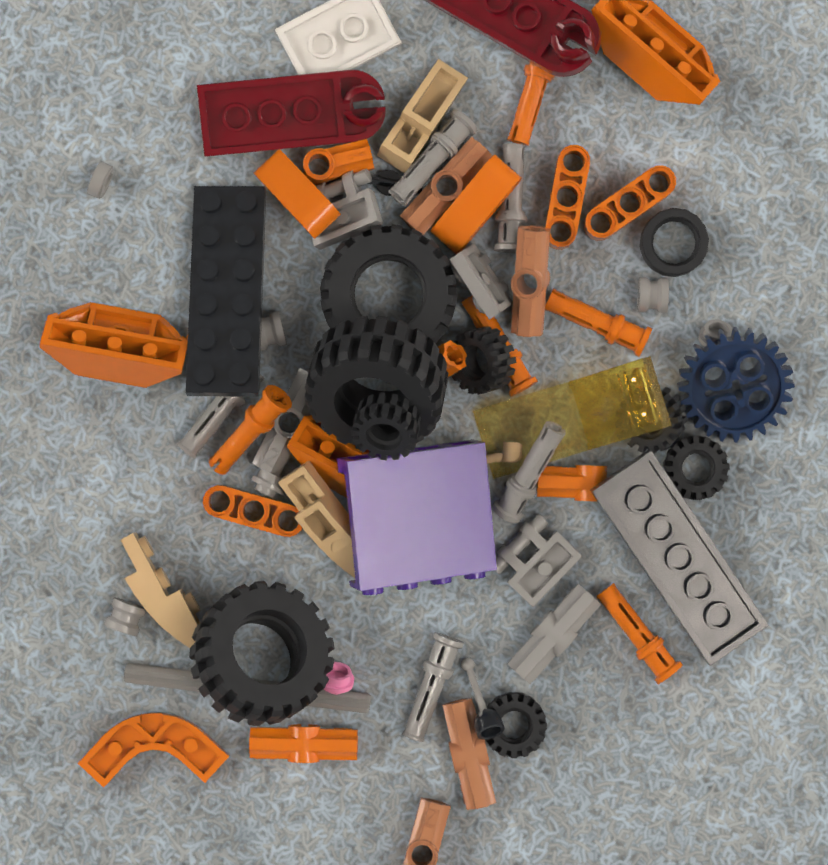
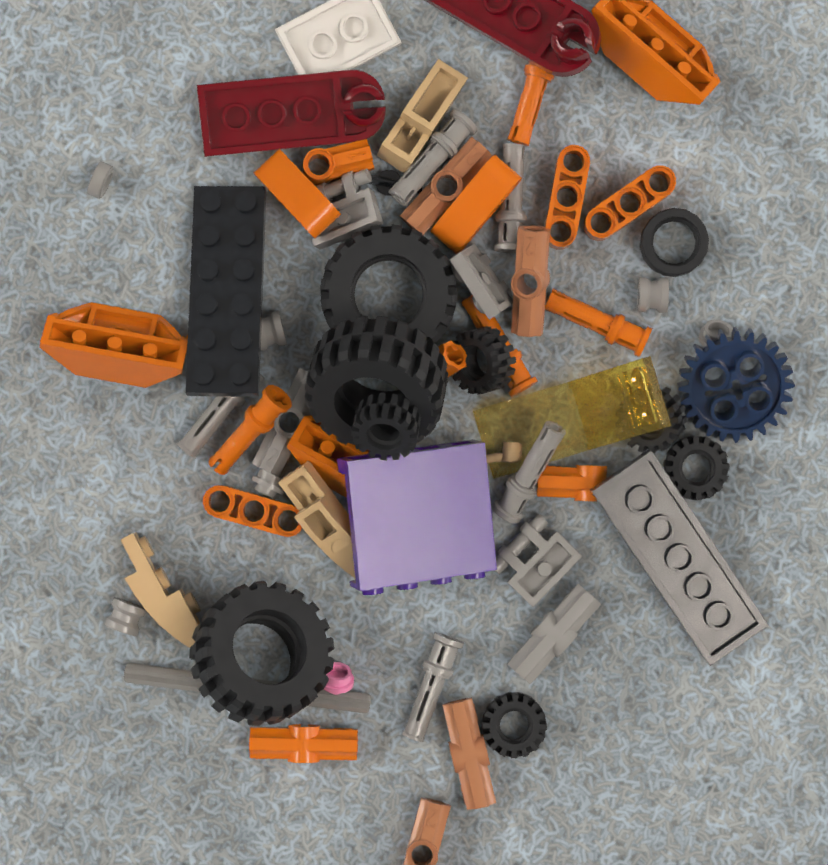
orange plate [77,713,230,787] -> none
black hinge [461,657,505,740] -> none
orange pin [596,583,683,684] -> none

